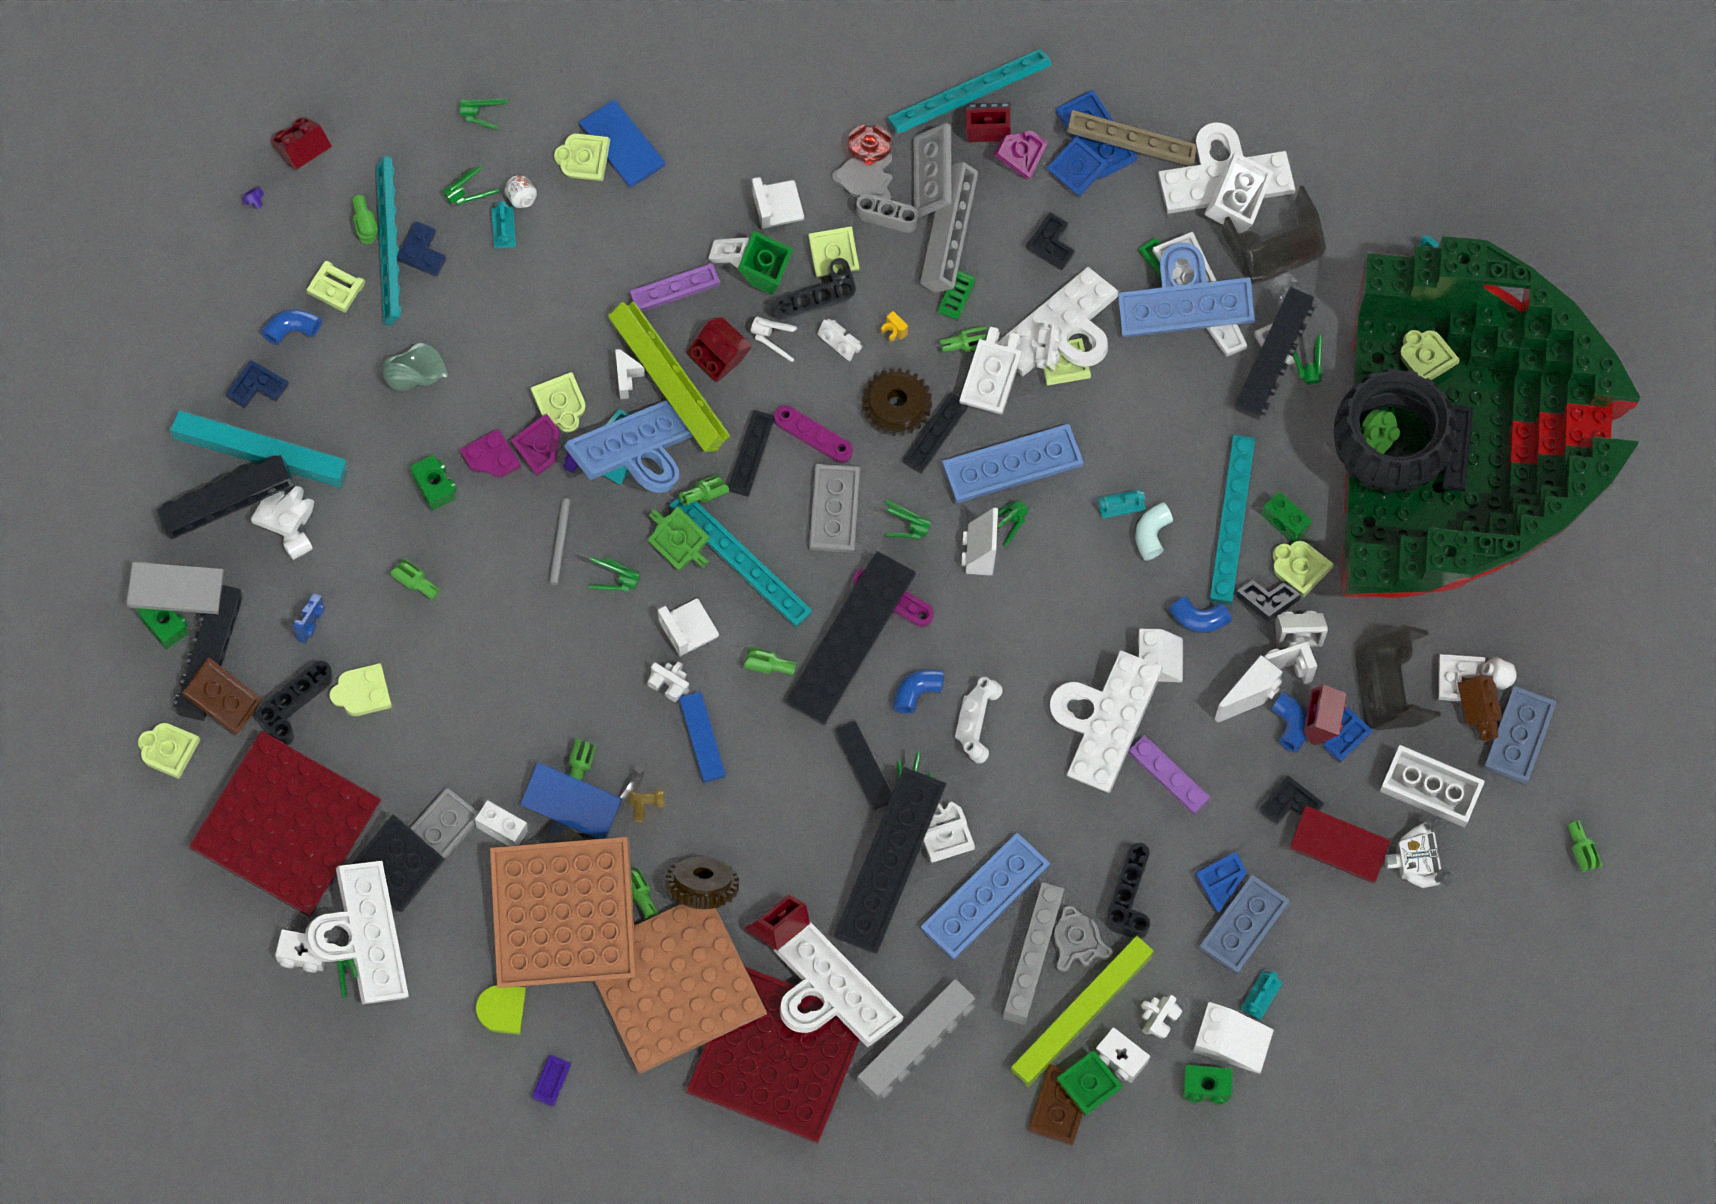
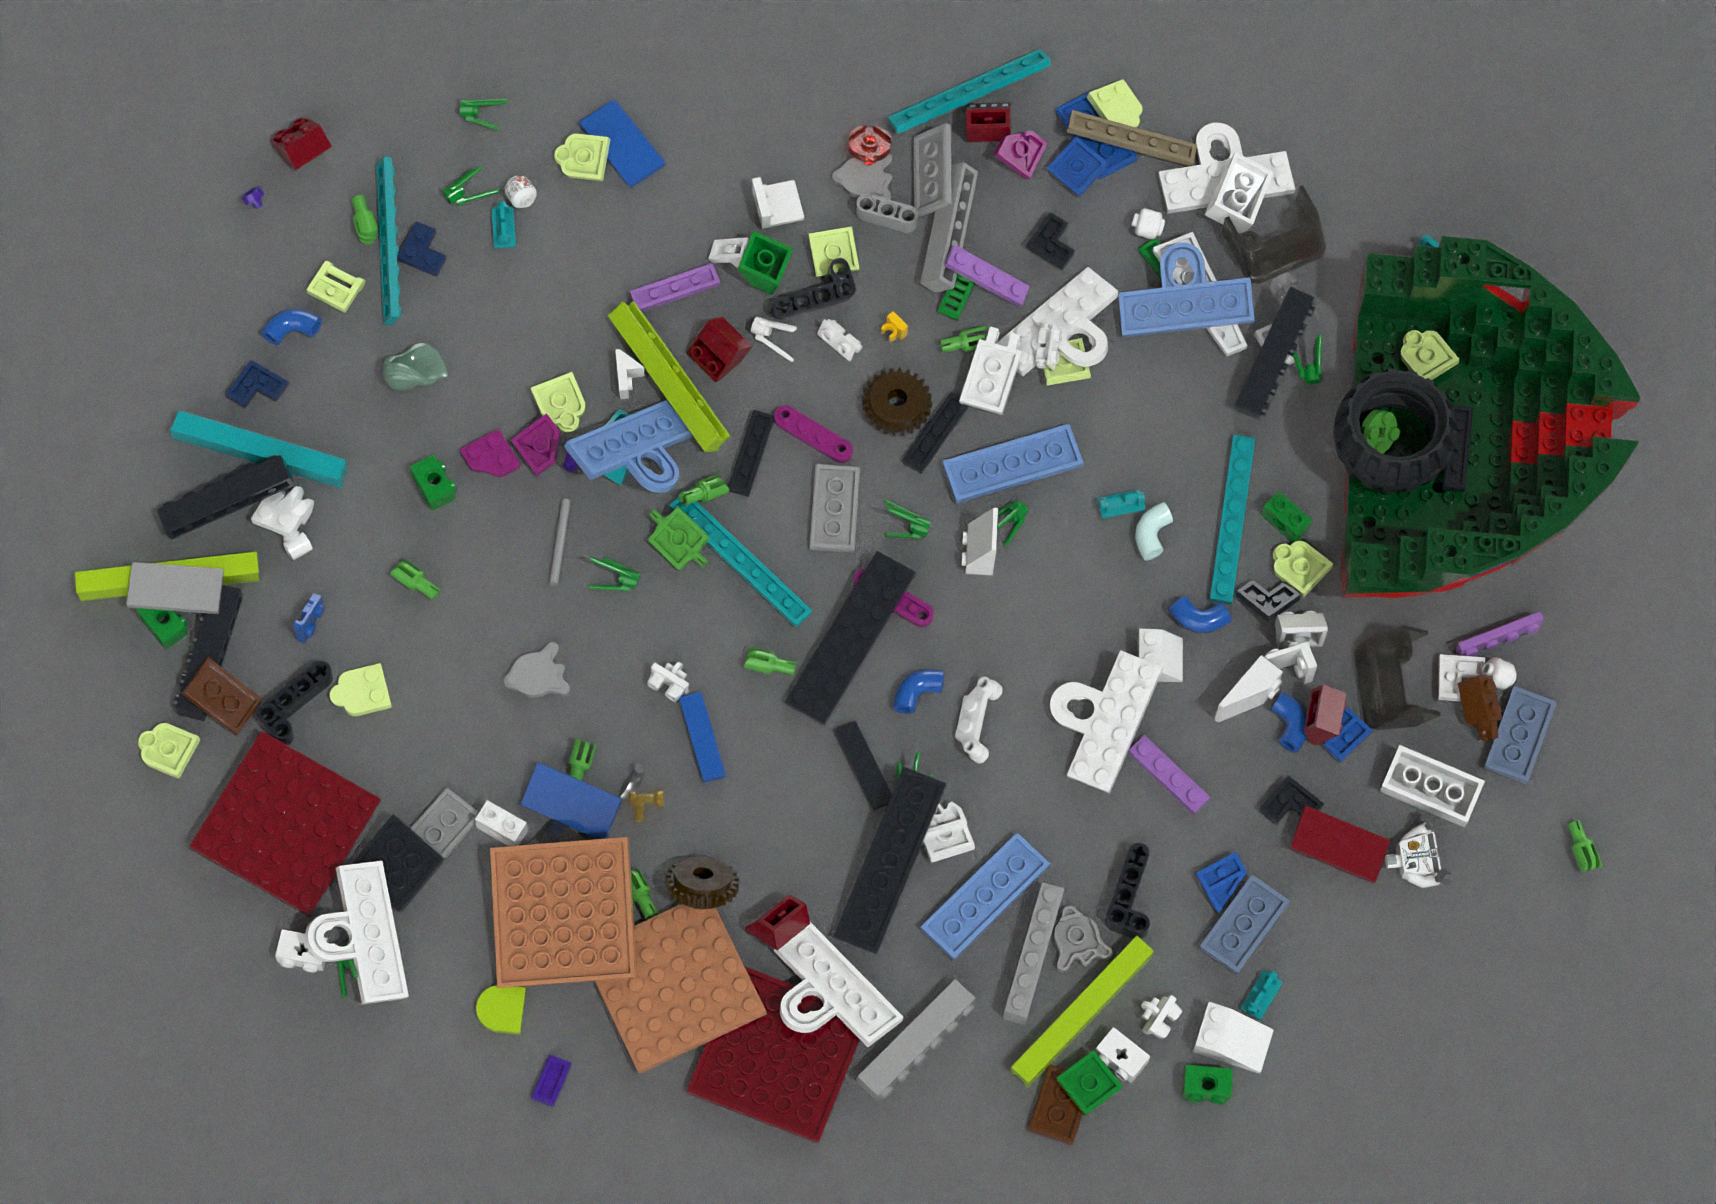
white bracket [658,599,719,657] -> none
none -> lime tile [75,552,260,601]
none -> light grey tile [504,642,570,698]
none -> medium lavender plate [944,245,1030,307]
none -> yellowish green plate [1087,79,1142,128]
none -> white head [1131,208,1165,239]
none -> medium lavender plate [1455,612,1544,656]

